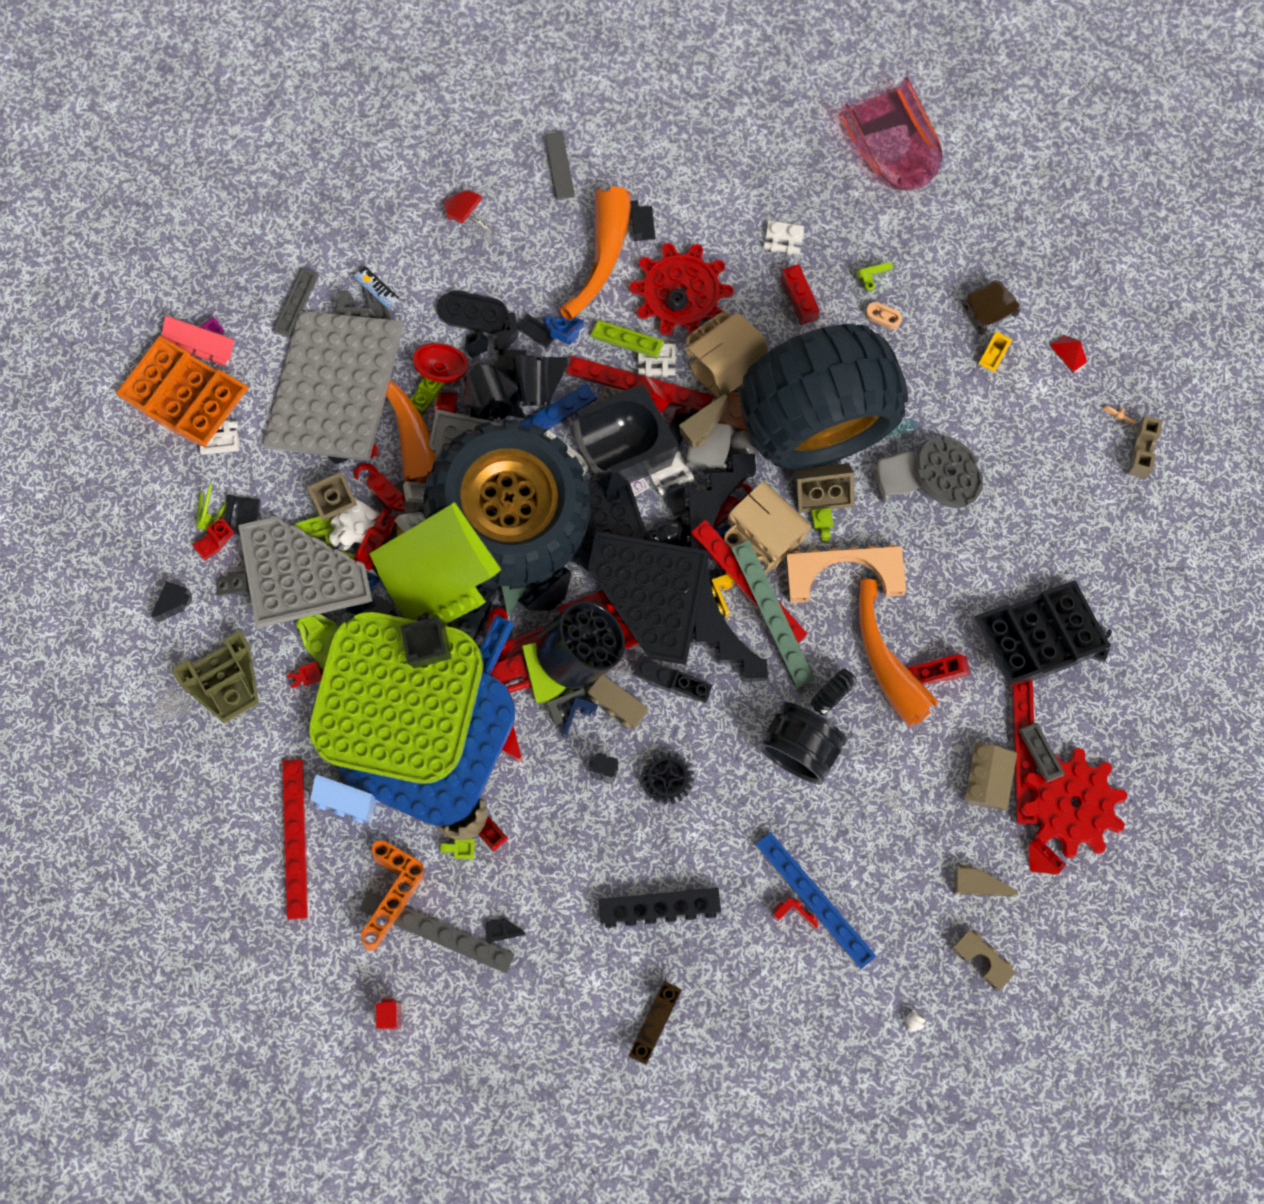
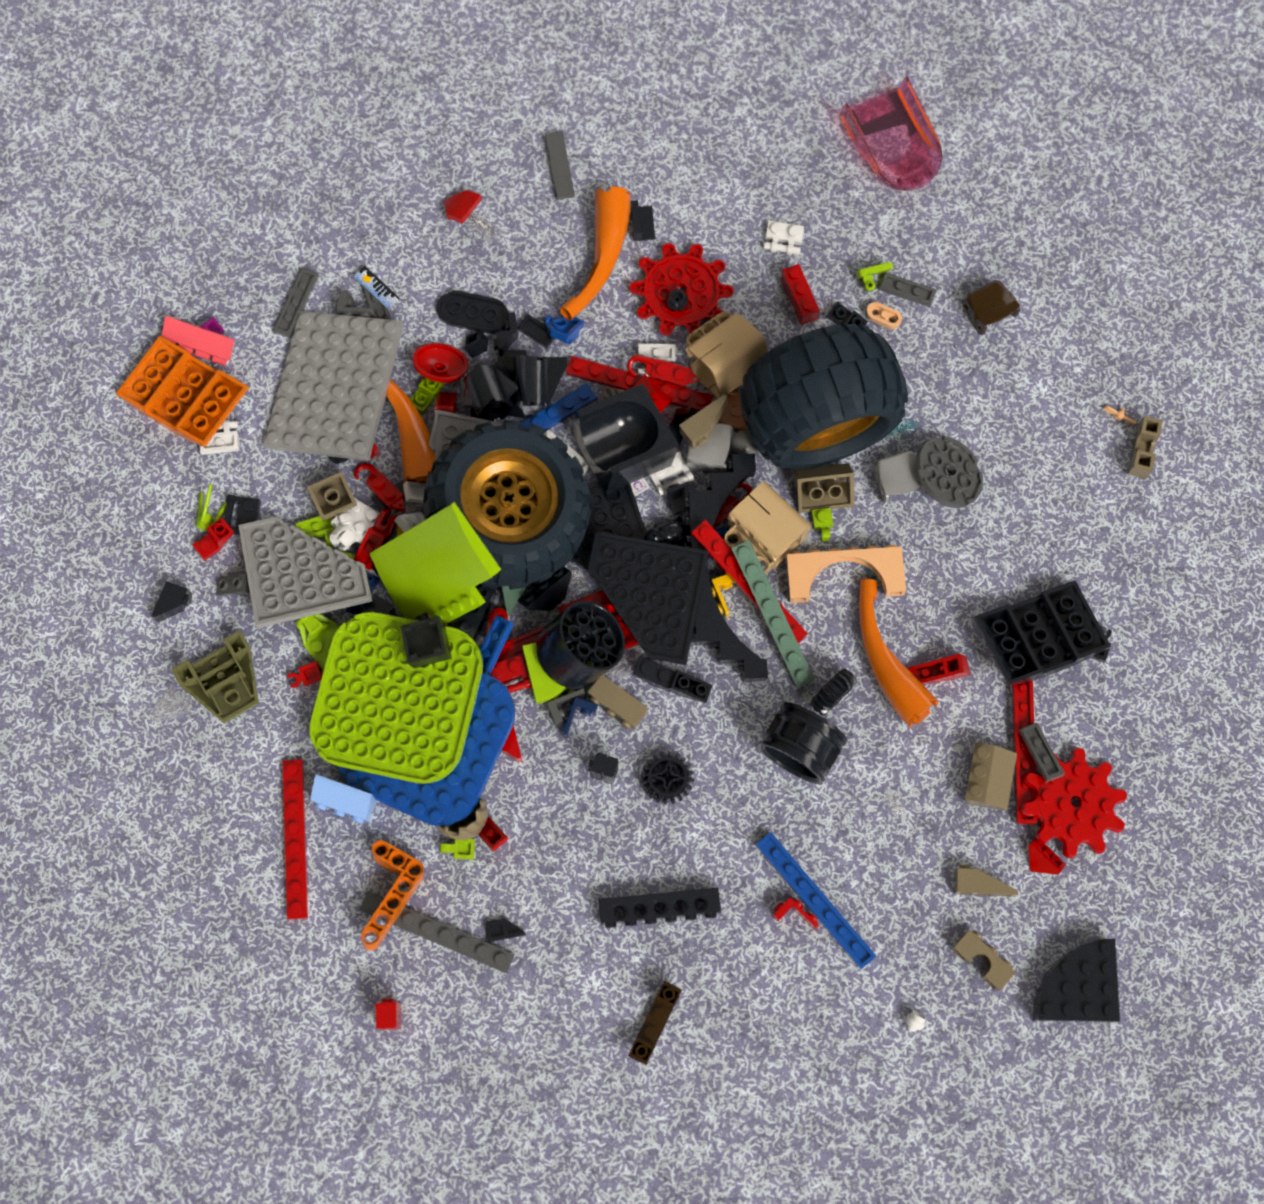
lime tile [590,320,665,359] -> none
yellow slope [979,331,1013,372] -> none
red slope [1049,335,1087,373] -> none
none -> red plate [627,355,700,387]
none -> black slope [825,301,868,325]
none -> dark grey tile [879,272,937,307]
none -> black brick [1033,938,1120,1022]

